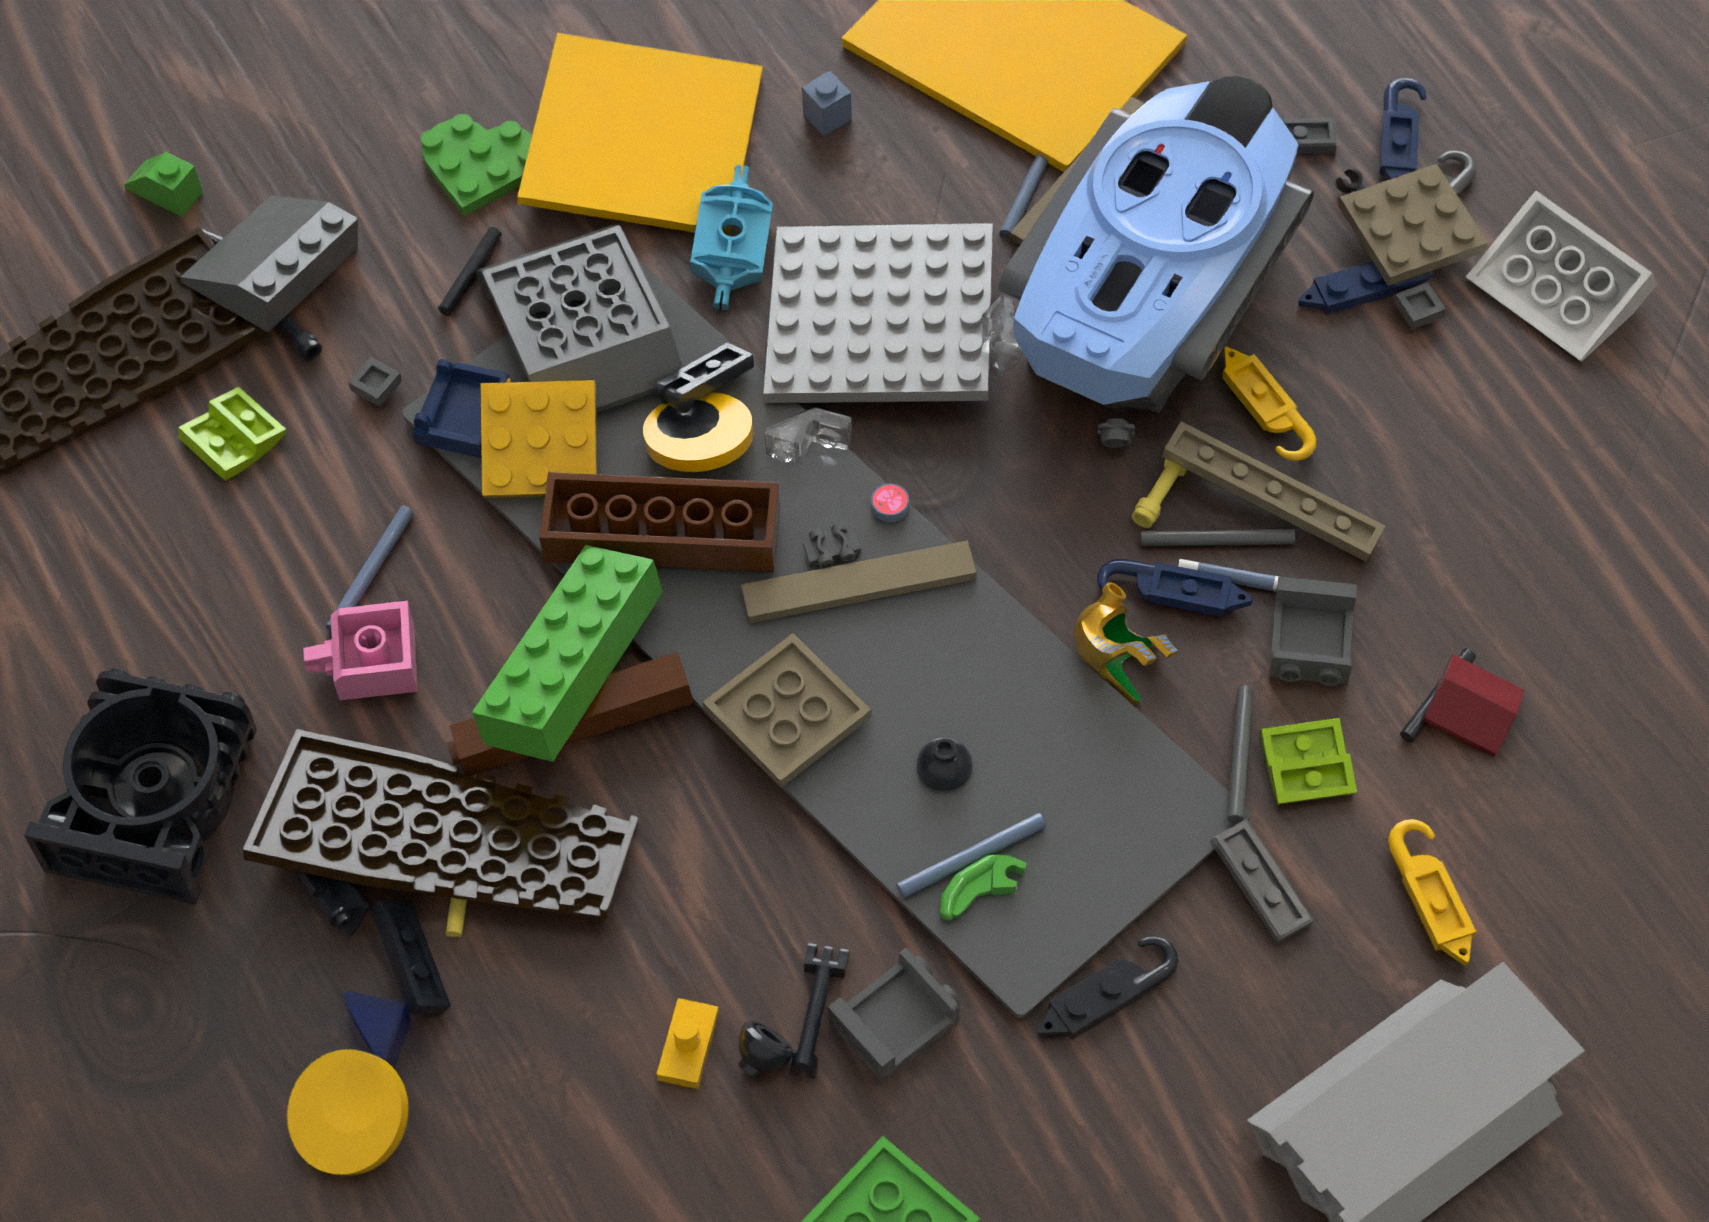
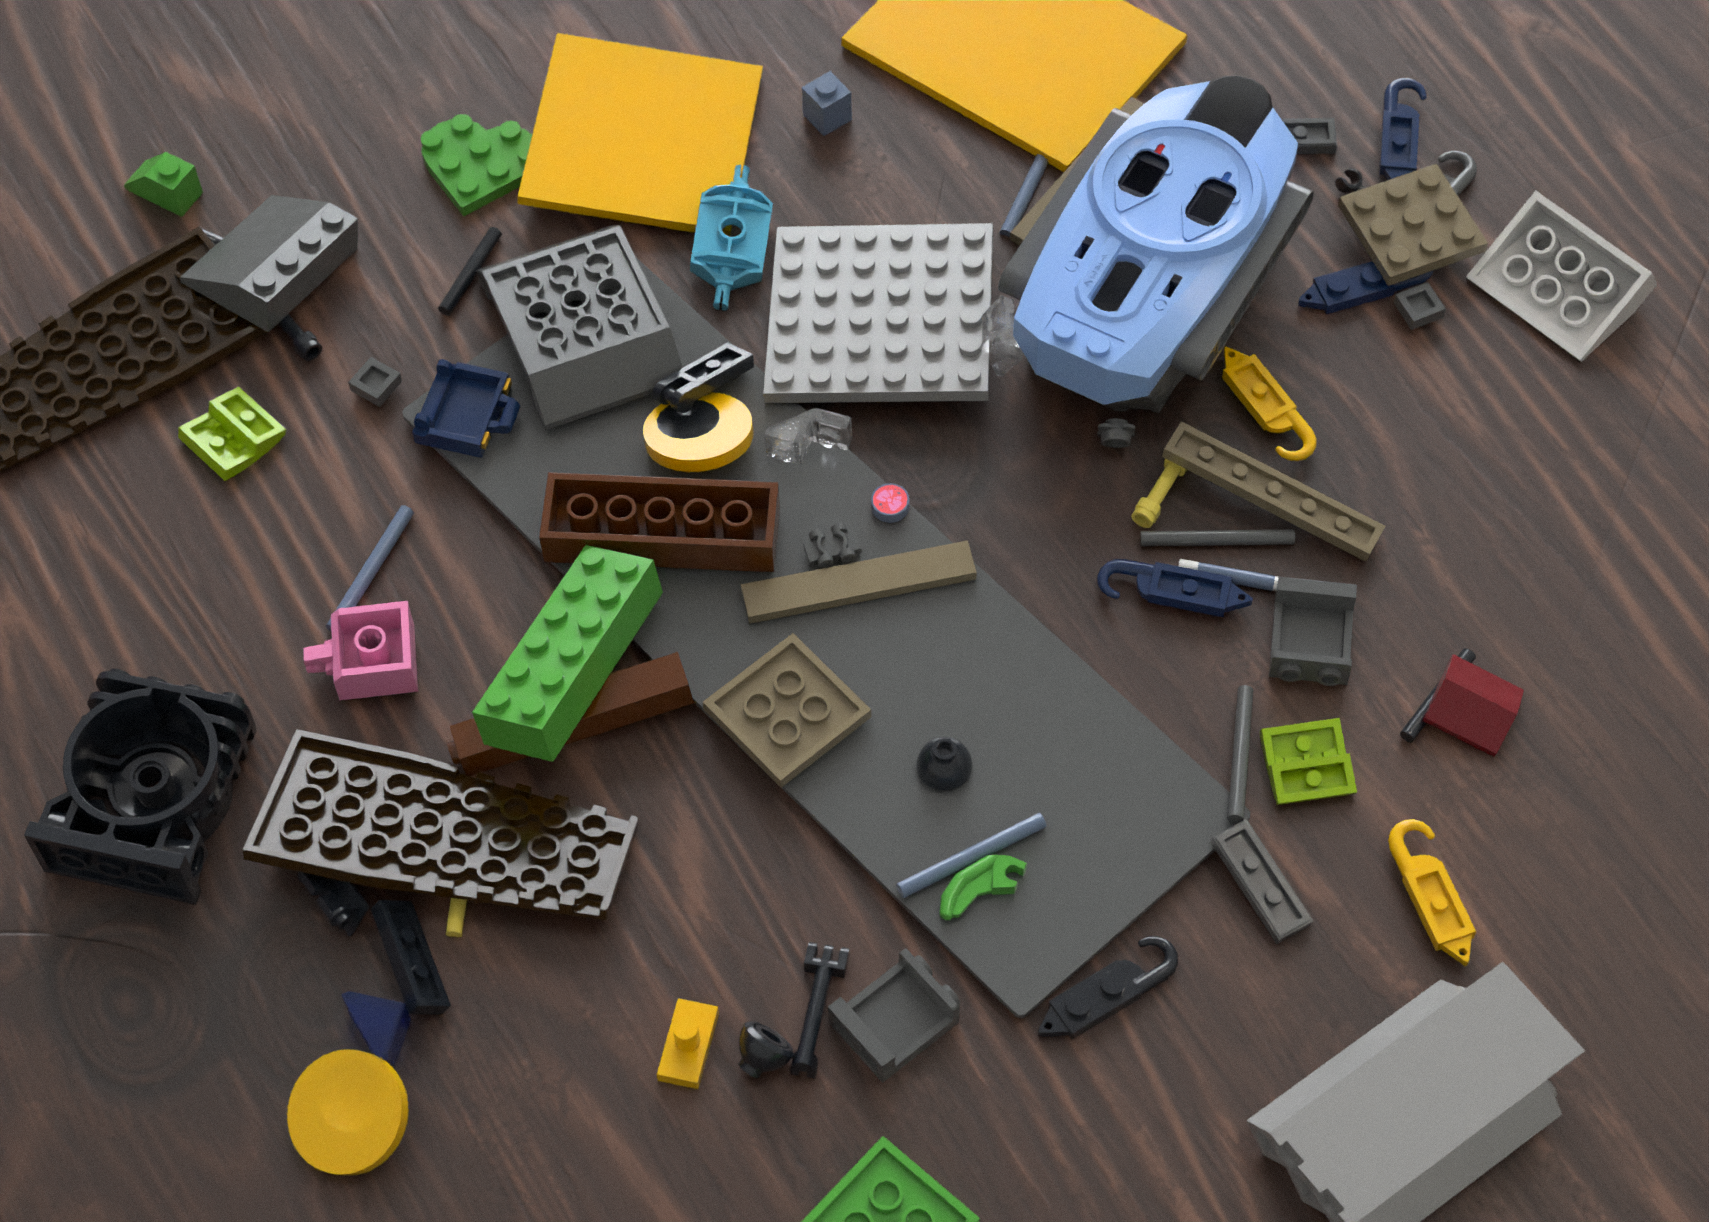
yellow plate [481,380,597,498] -> none
pearl gold piece [1074,582,1178,706] -> none

